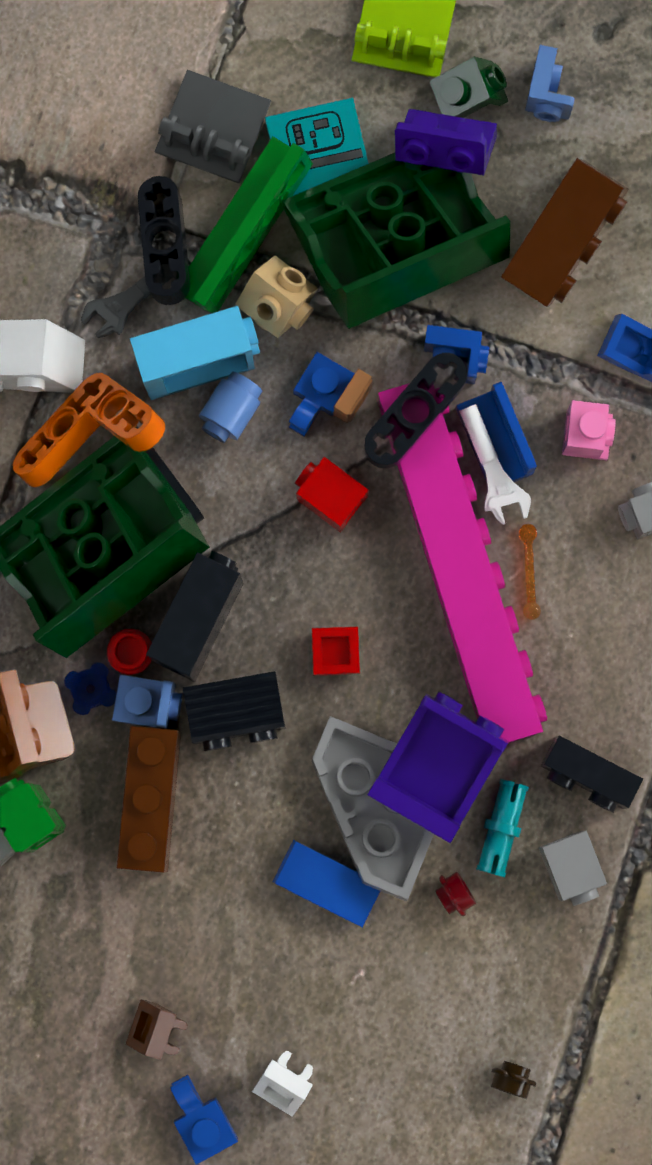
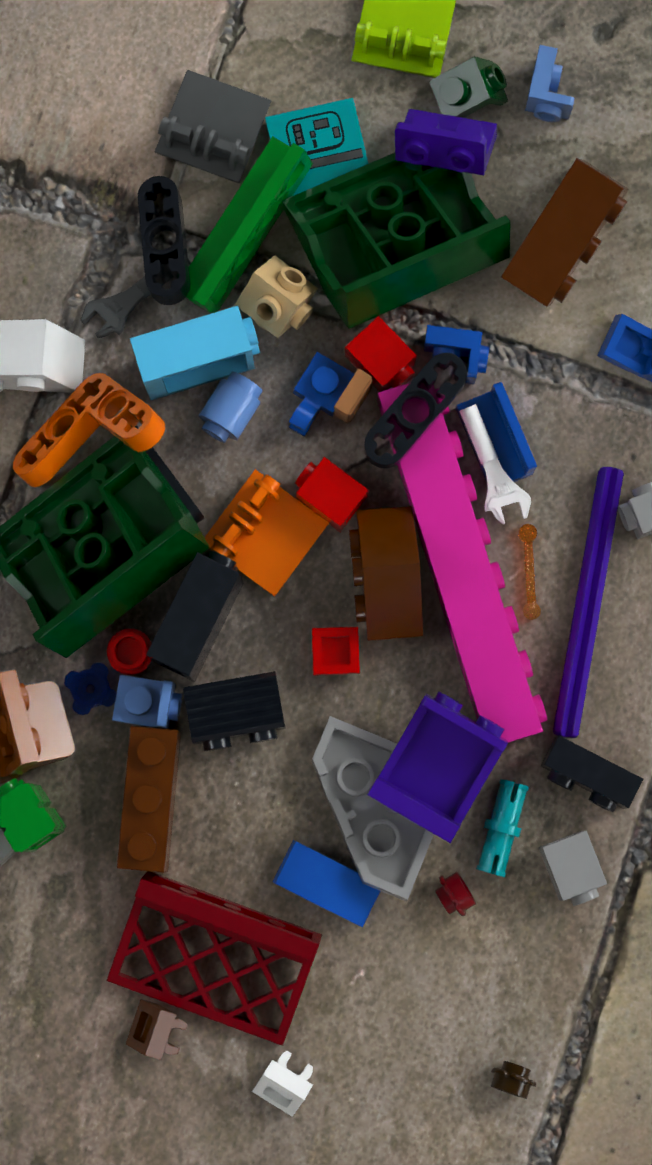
blue plate [170,1075,238,1165] -> none
bright pink brick [562,400,616,461] -> none
none -> dark red fence [106,871,322,1046]
none -> orange hinge [204,469,329,597]
none -> red brick [345,316,417,392]
none -> reddish brown brick [349,506,423,641]
none -> dark purple axle [553,467,624,739]

